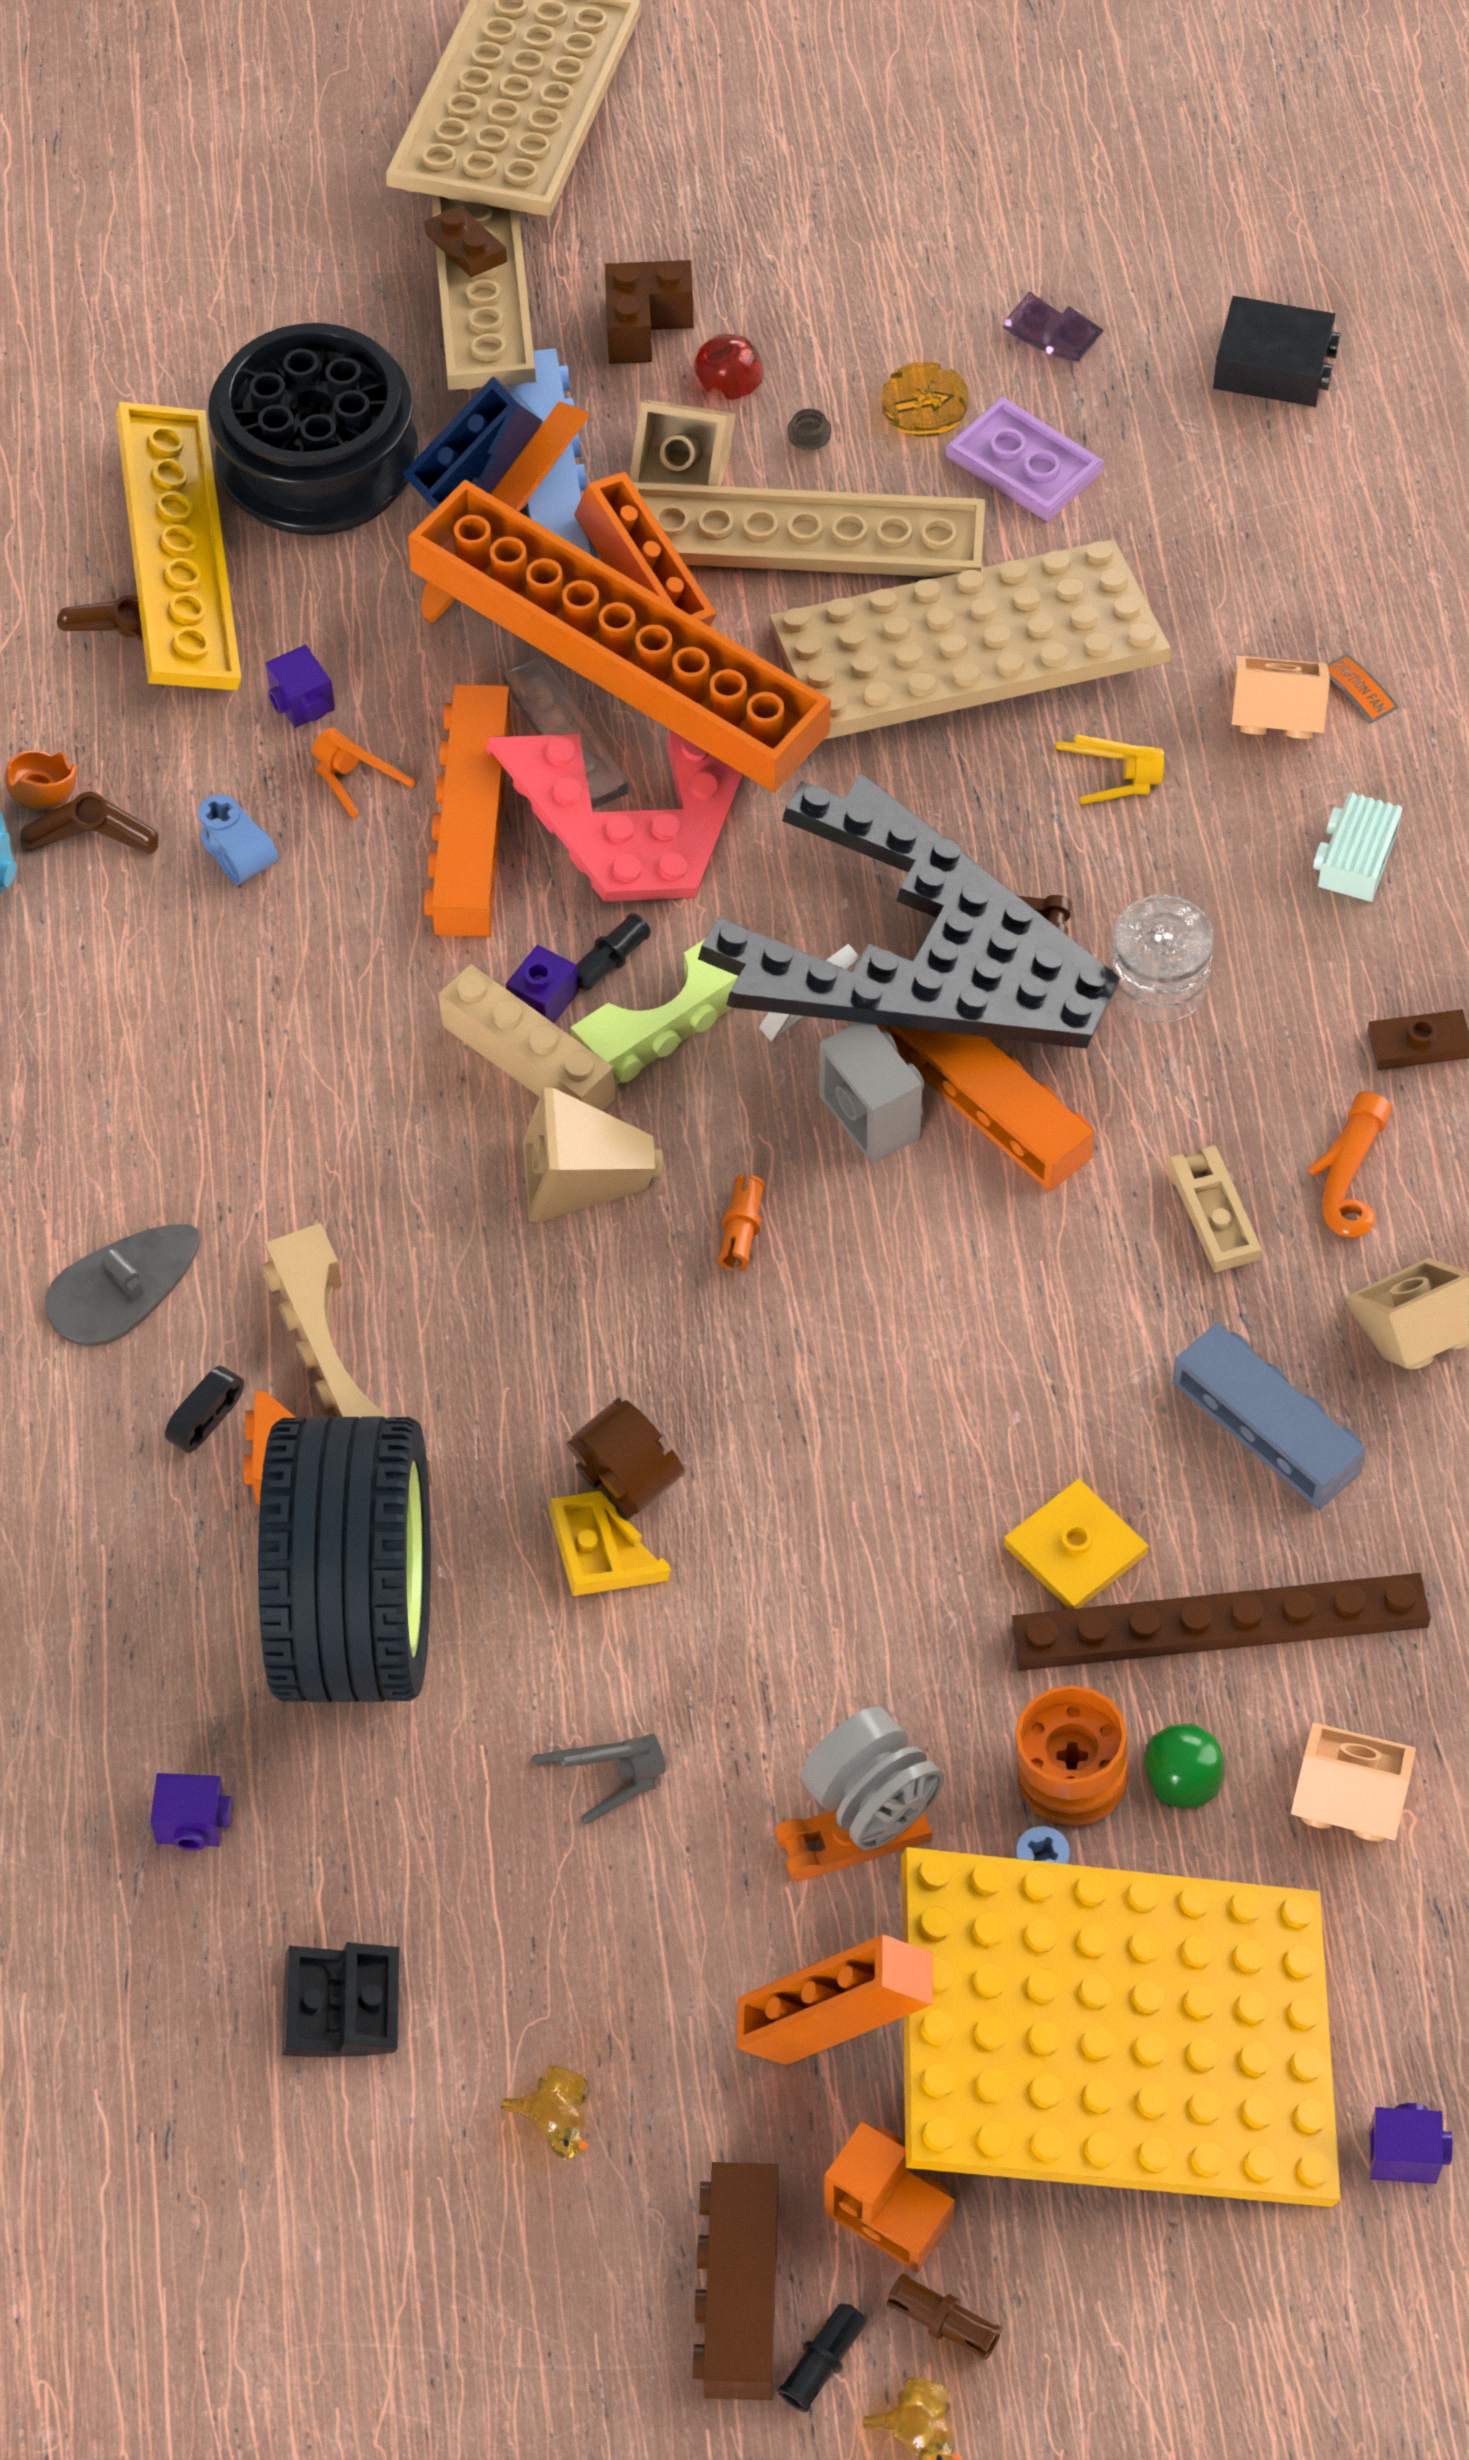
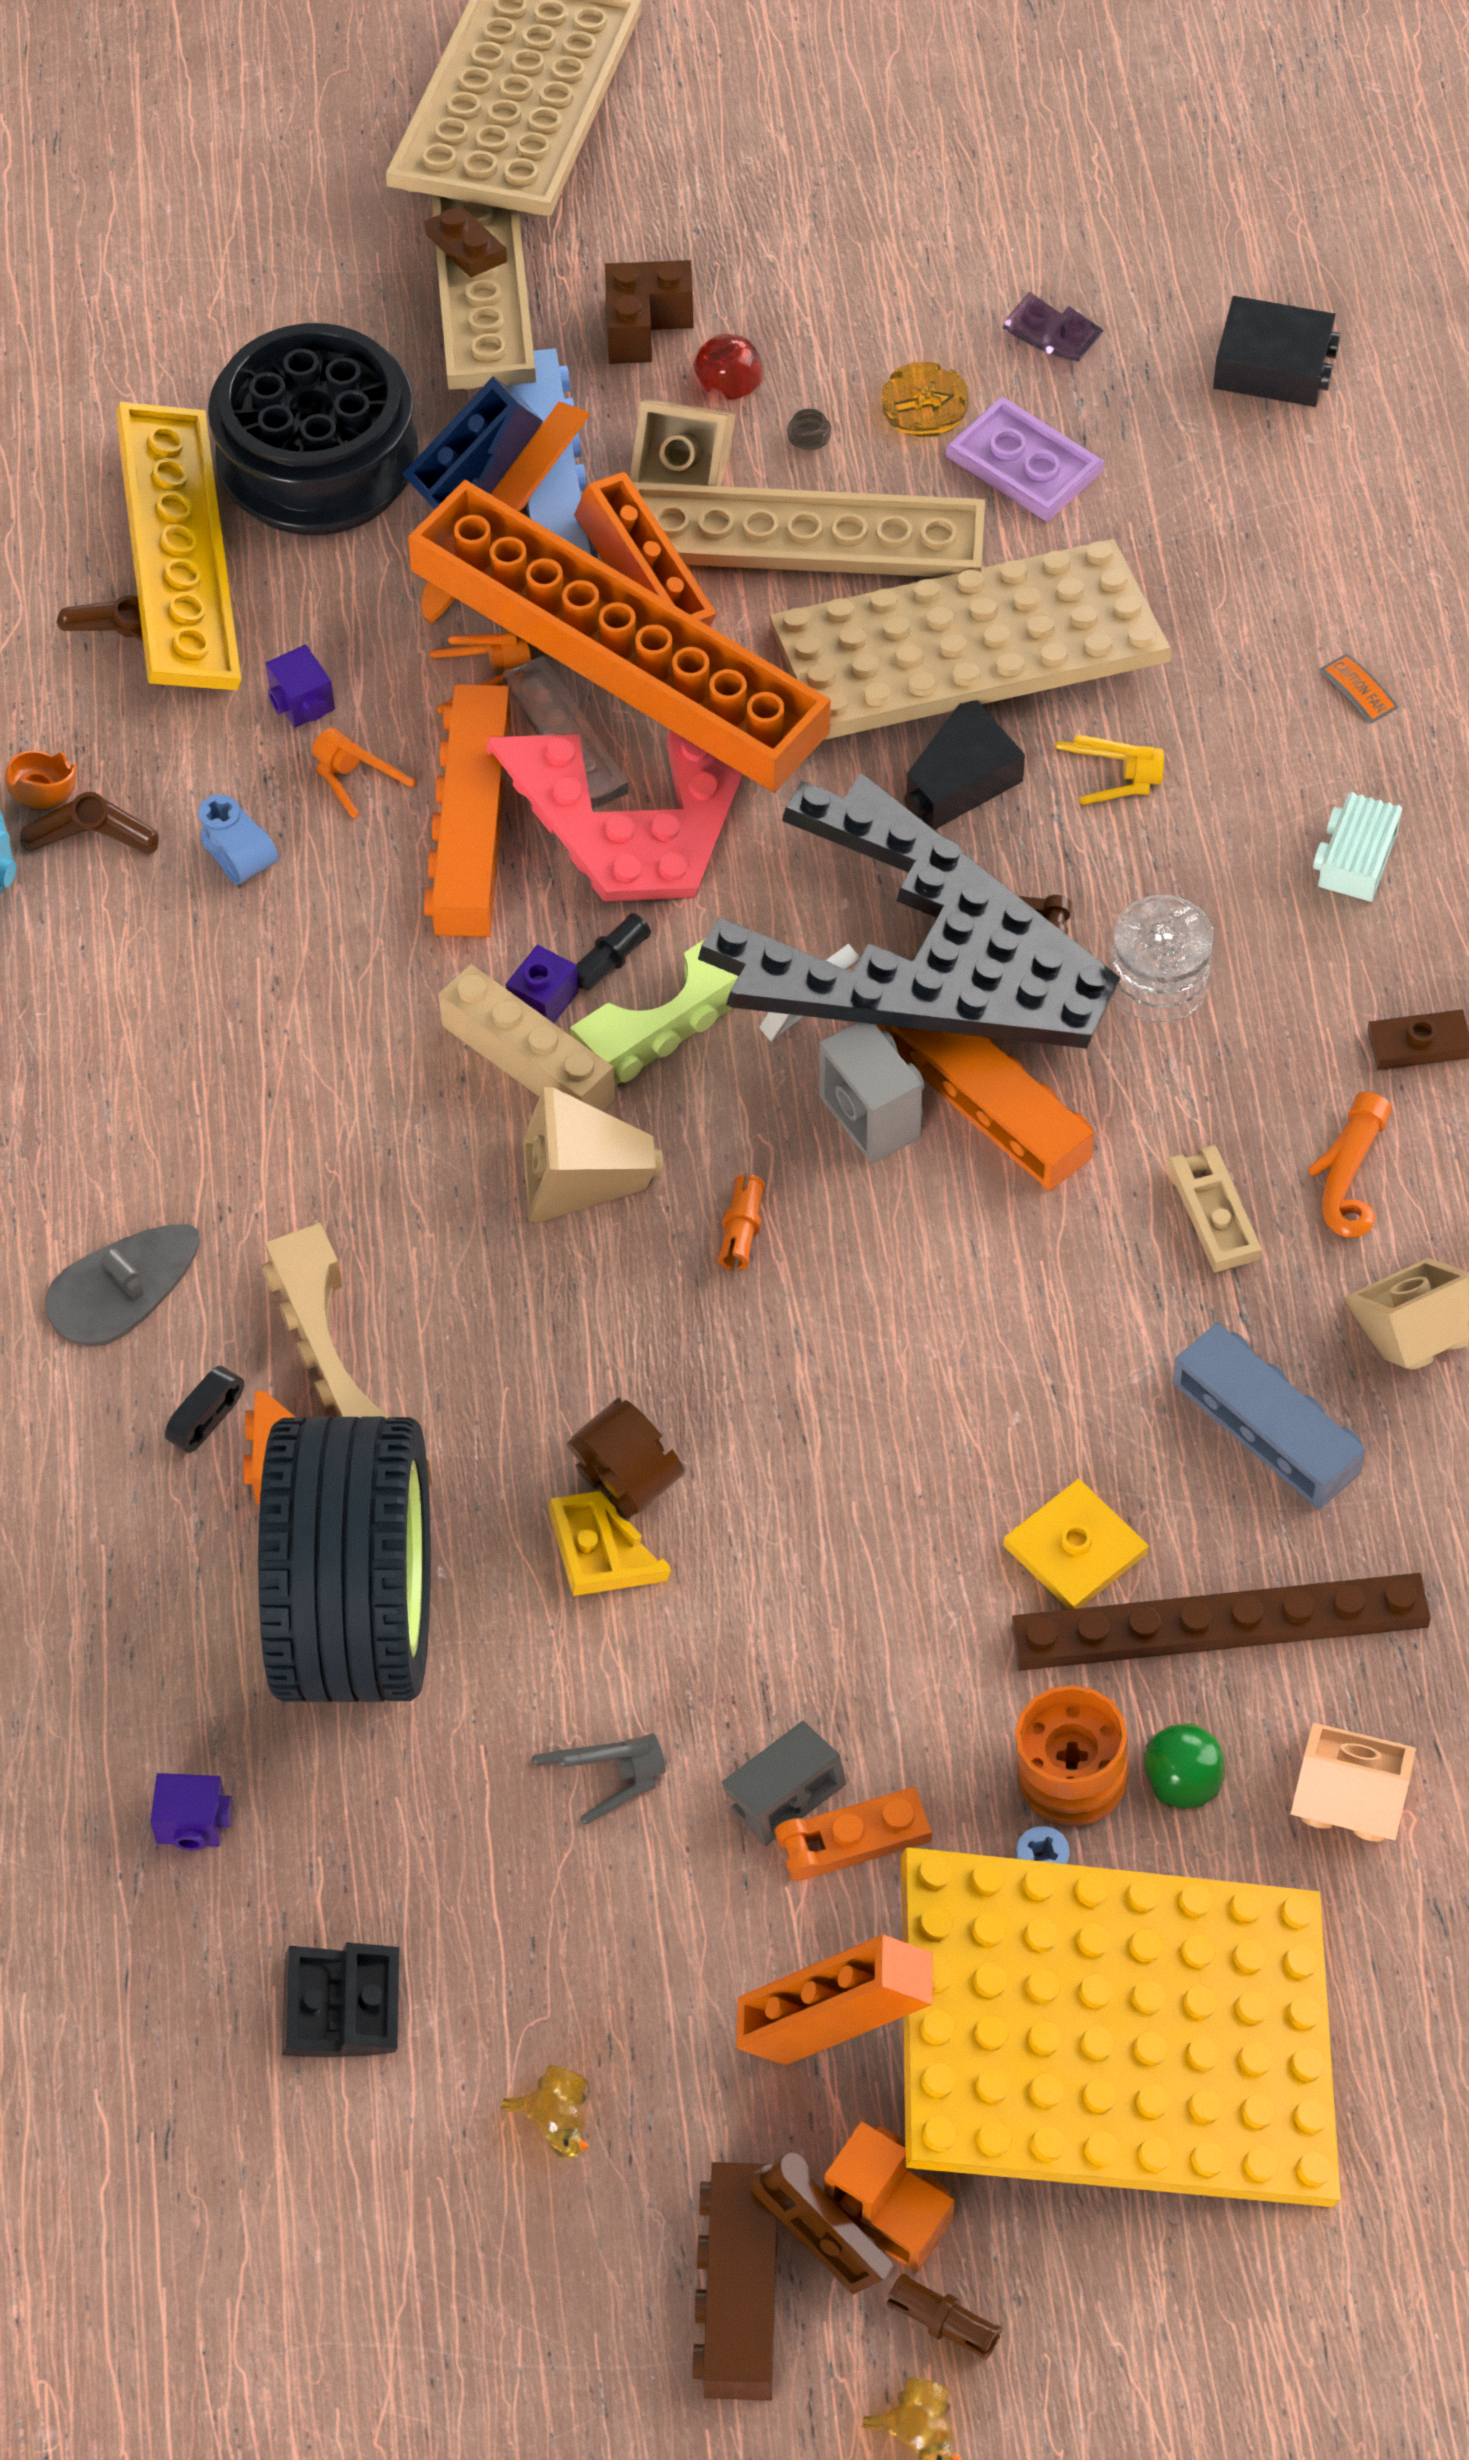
black axle [777,2303,866,2413] -> none
light grey wheel [800,1706,944,1851] -> none
light nougat slope [1231,656,1330,739] -> none
dark purple brick [1370,2103,1453,2184] -> none
none -> orange plant [429,632,531,714]
none -> dark grey hinge [722,1720,846,1846]
none -> reddish brown plate [751,2152,894,2295]
none -> black slope [904,700,1025,830]

